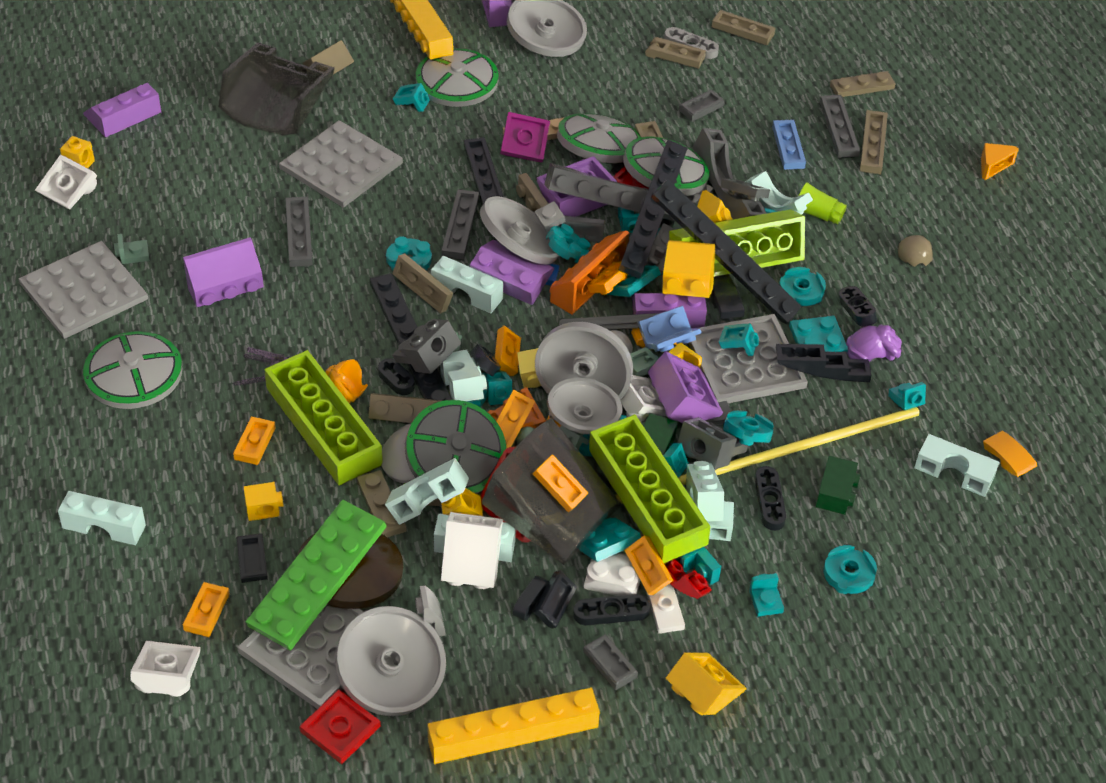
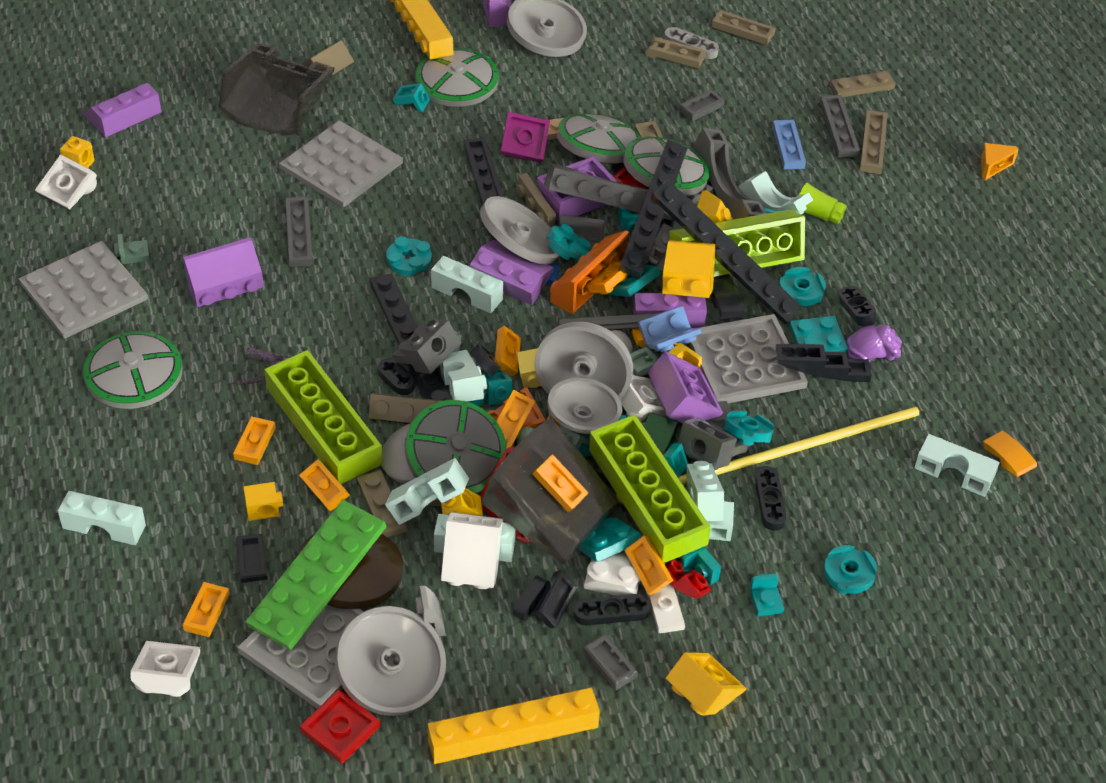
light orange piece [325,359,368,403] -> none
dark tan plate [392,253,453,313] -> none
dark grey plate [442,189,479,260] -> none
light grey plate [535,201,566,232] -> none
teal bracket [719,323,759,356] -> none
dark grey plate [720,179,770,201] -> none
dark green brick [816,456,861,515] -> none
teal bracket [889,382,926,411] -> none
dark tan hair [898,235,933,267] -> none
none -> light orange plate [299,459,350,512]

